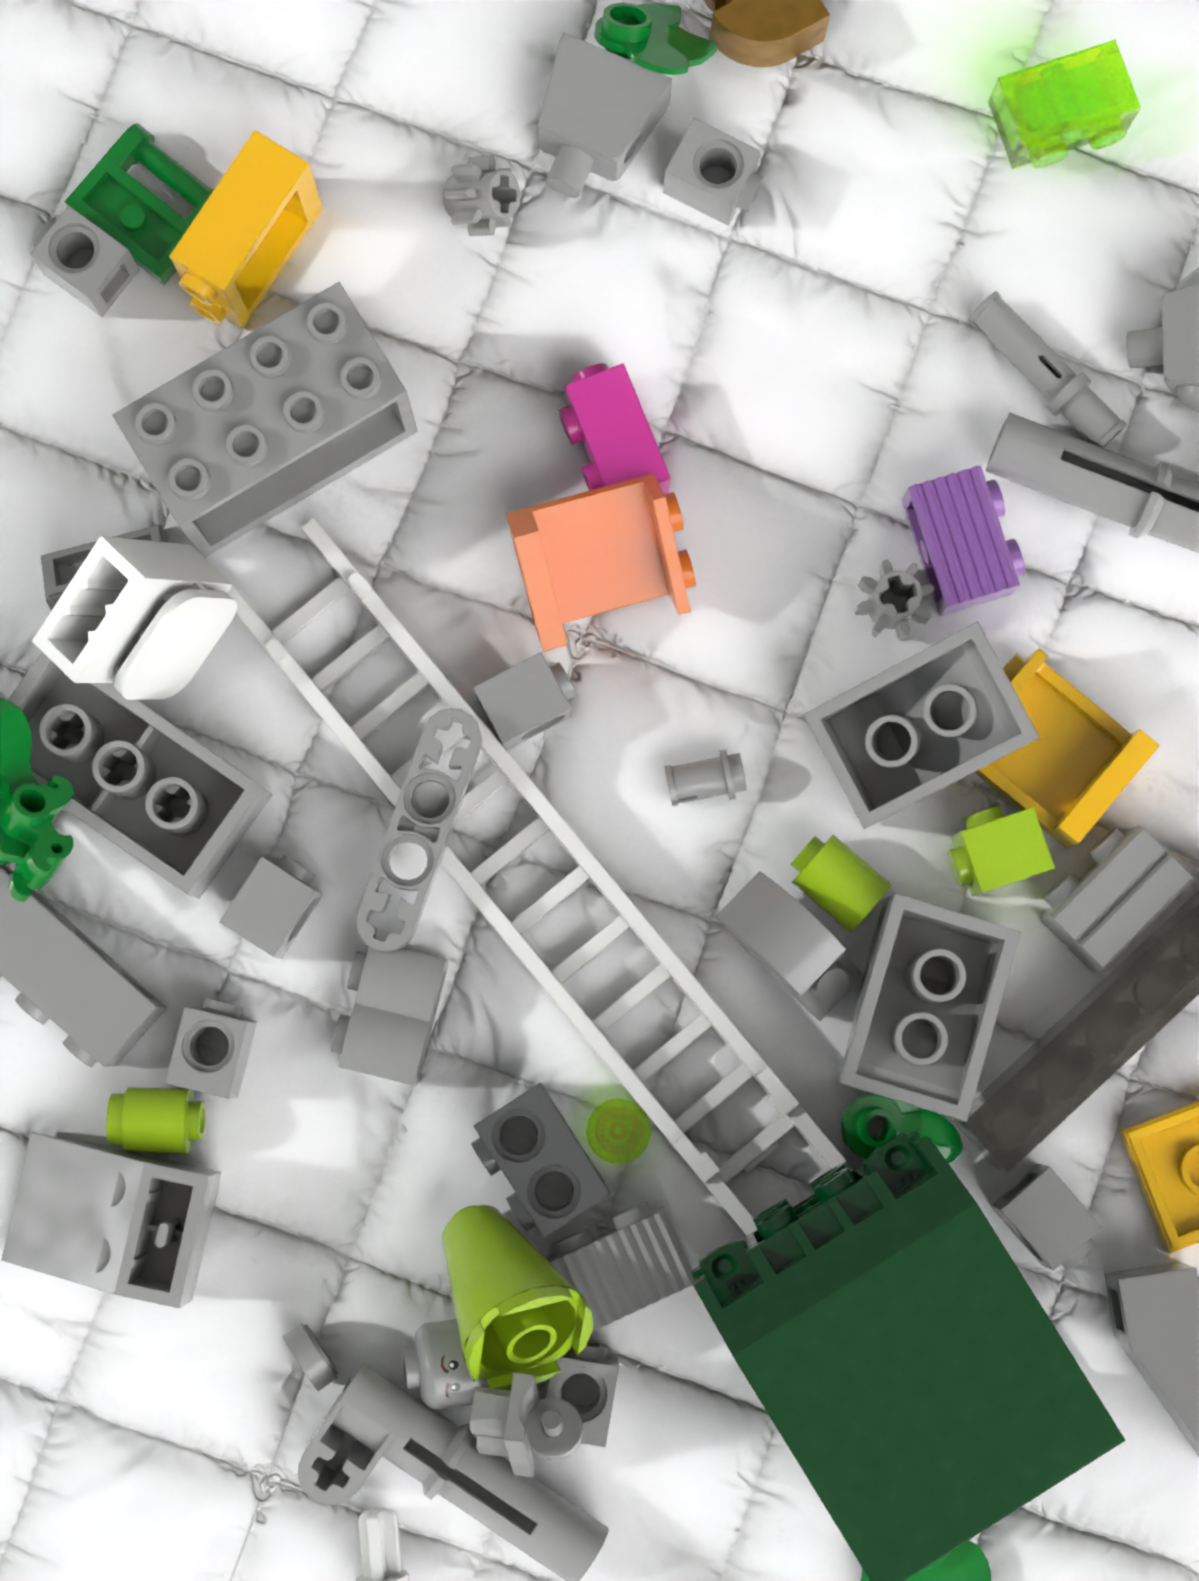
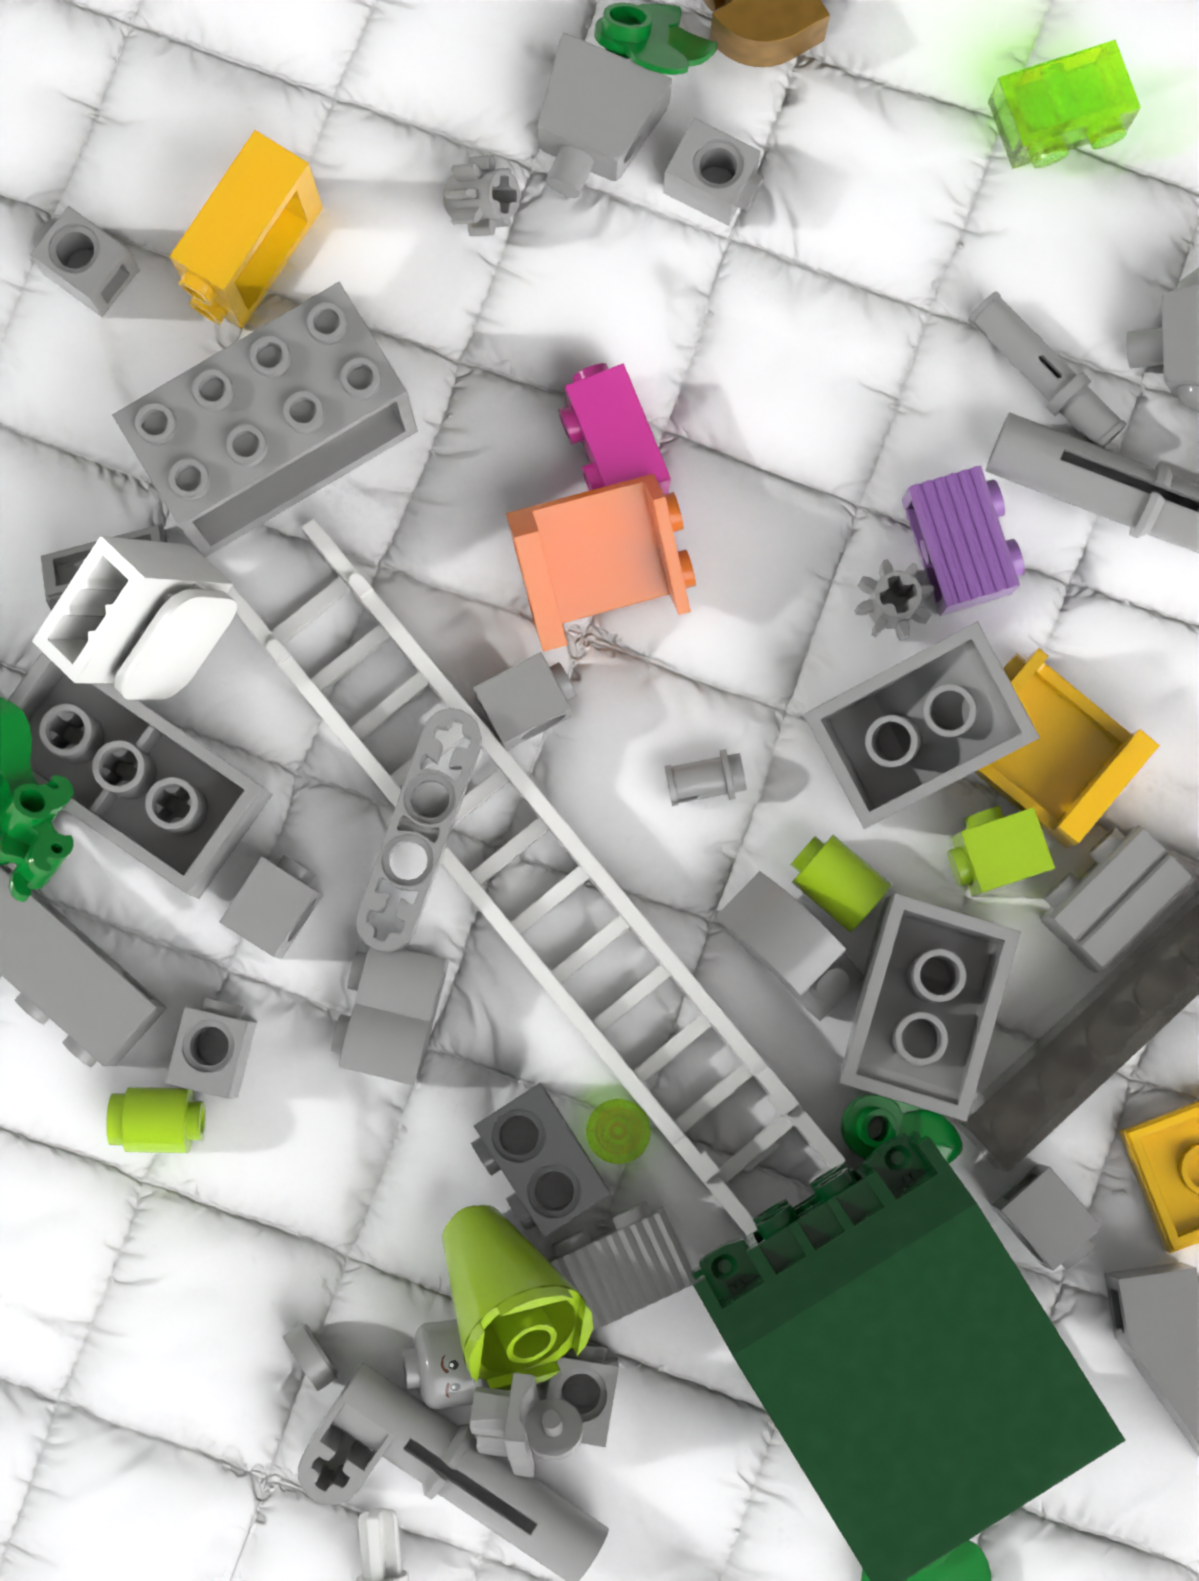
light grey slope [1,1132,221,1308] -> none
green plate [64,123,215,285] -> none

